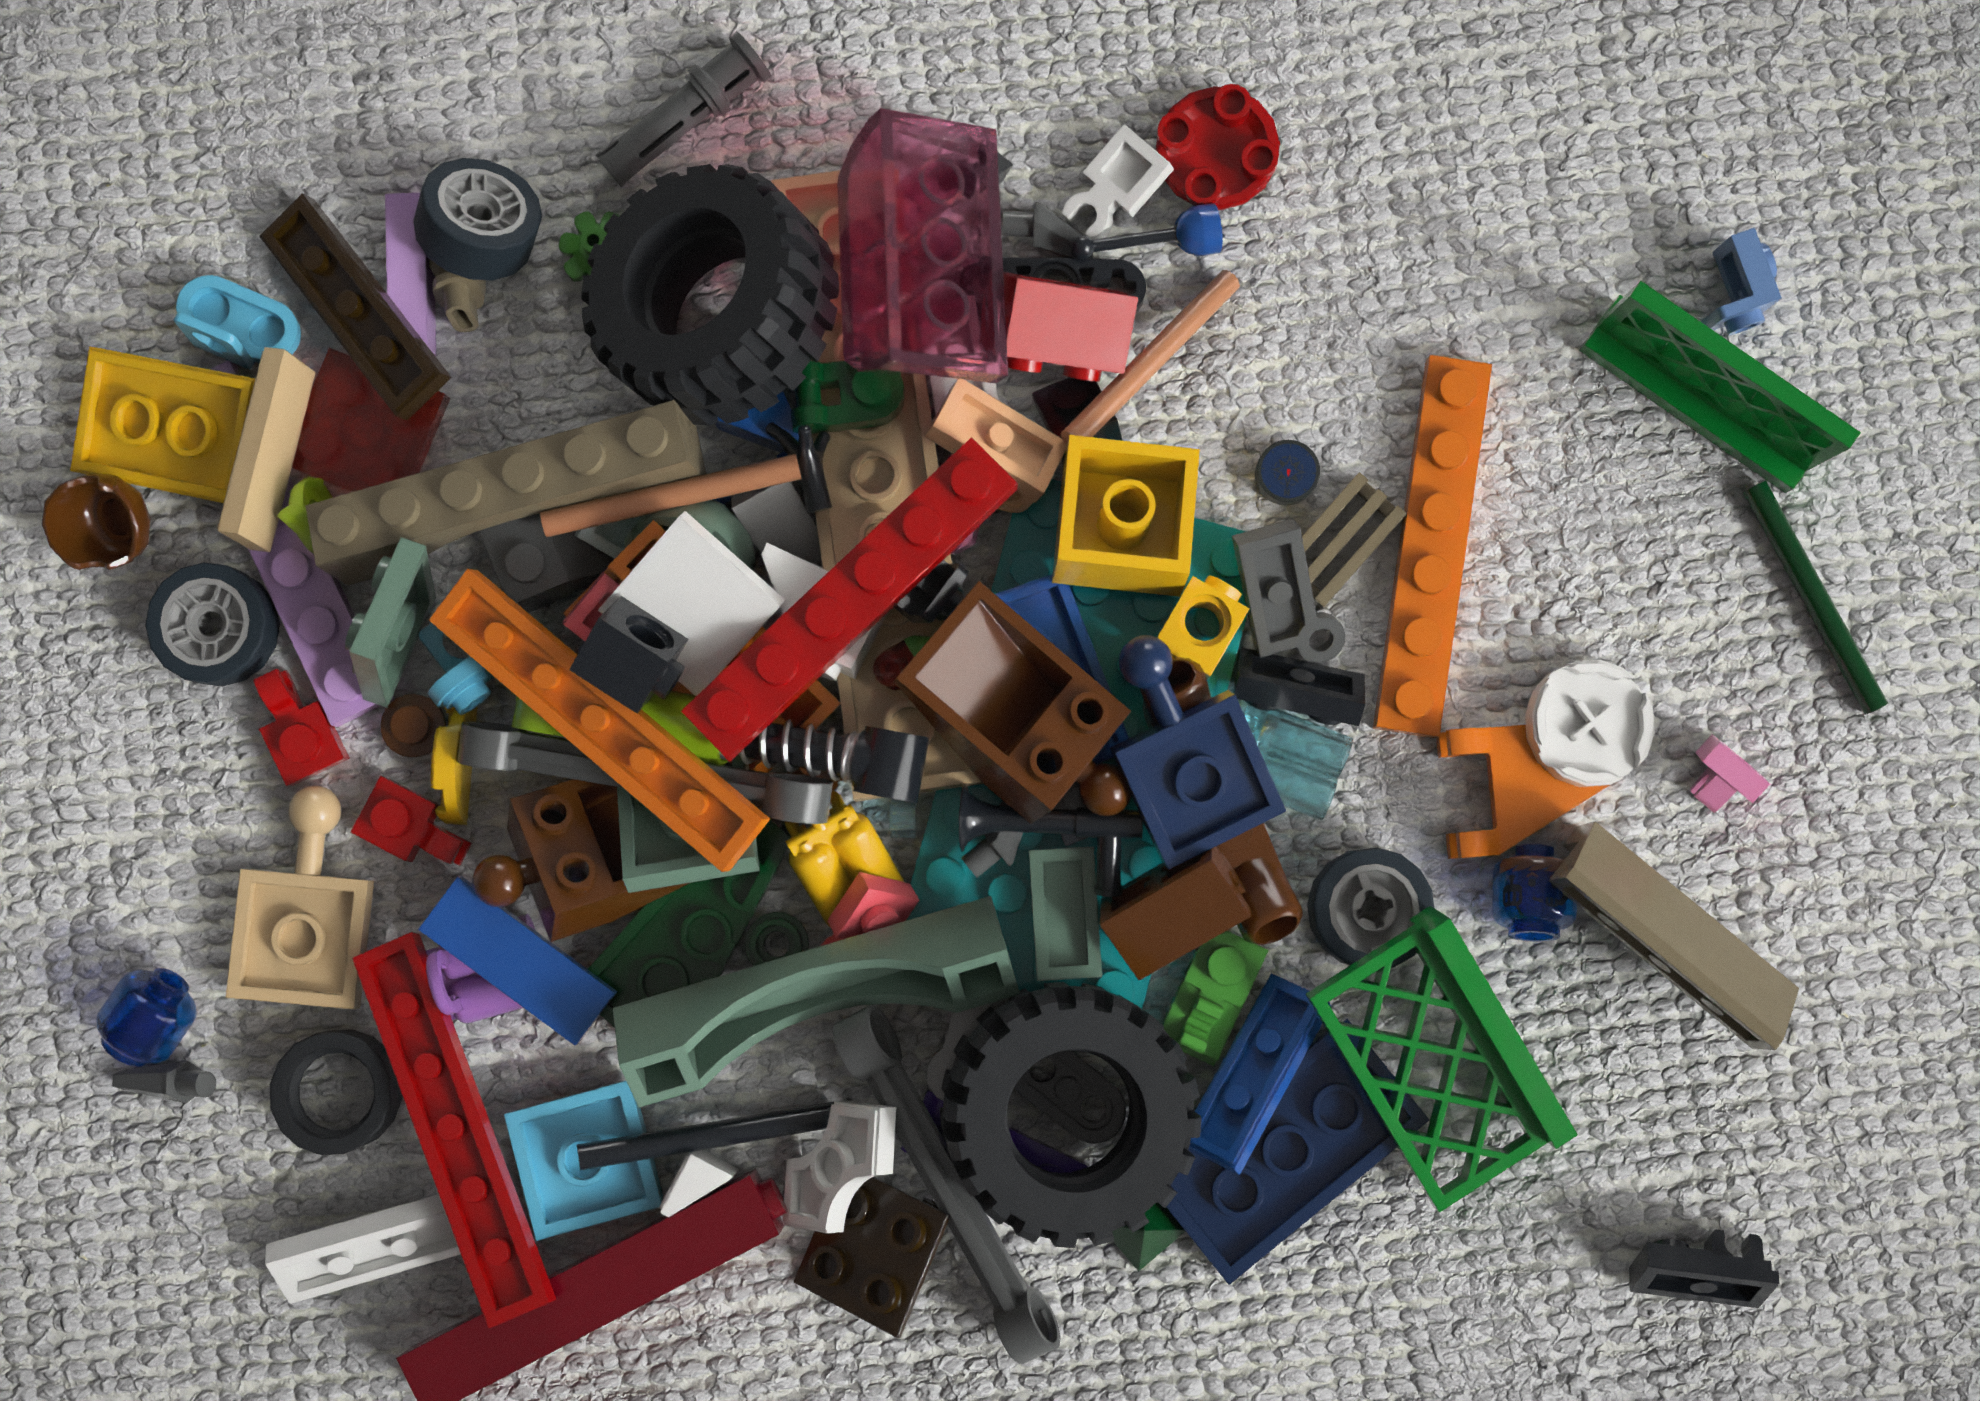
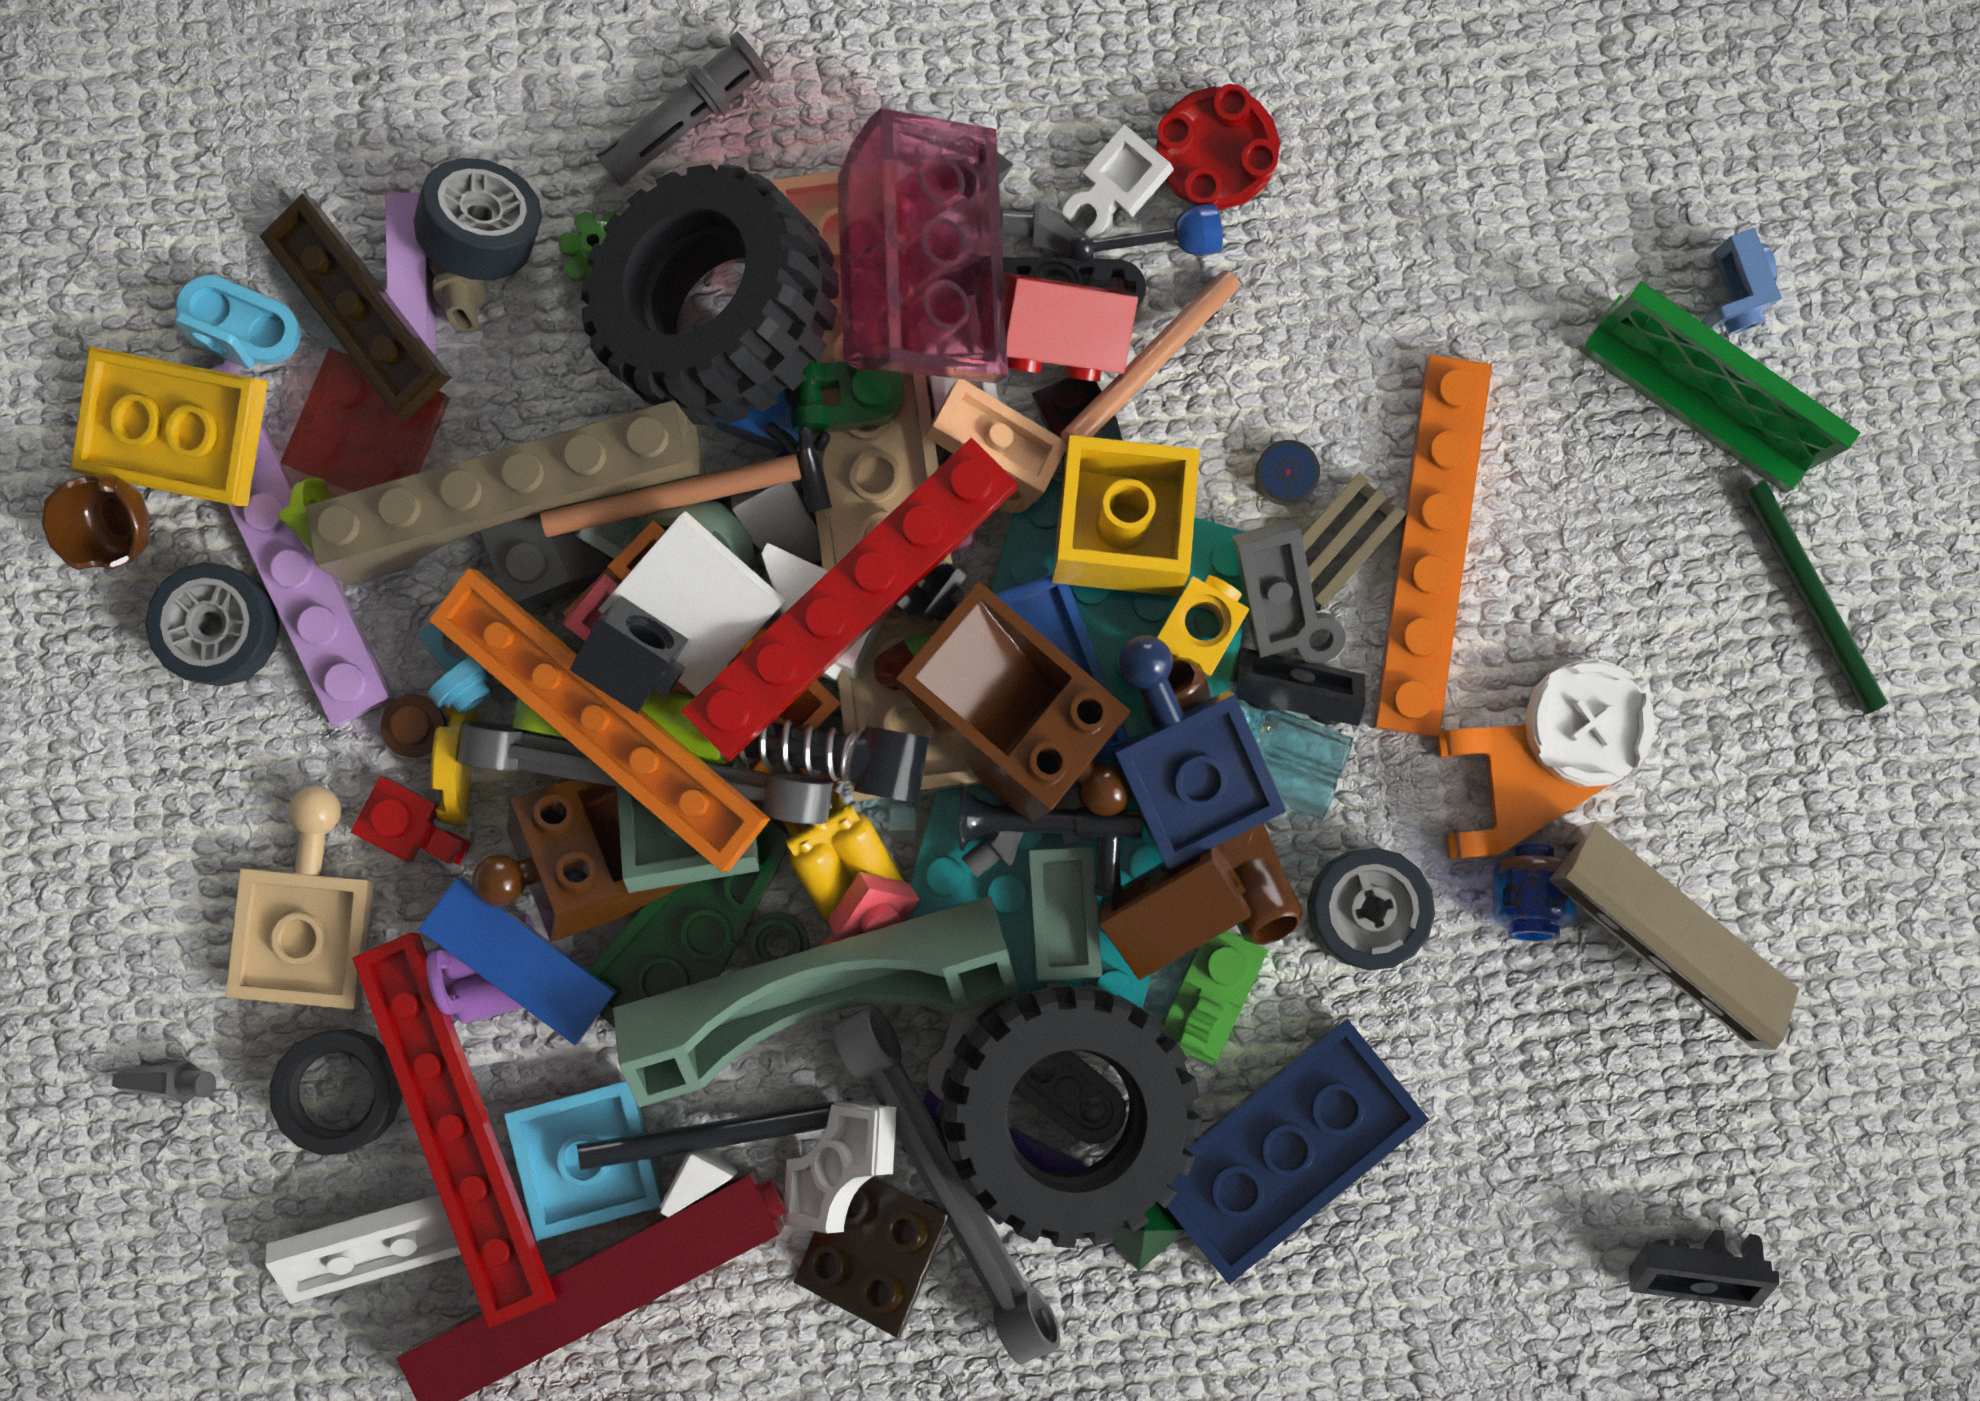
clear blue head [96,968,197,1067] -> none
tan tile [217,347,316,552] -> none
red plate [253,669,350,786] -> none
sand green plate [345,537,436,708] -> none
blue tile [1188,973,1332,1176] -> none
green fence [1305,906,1578,1213] -> none
bright pink tile [1690,734,1770,813] -> none

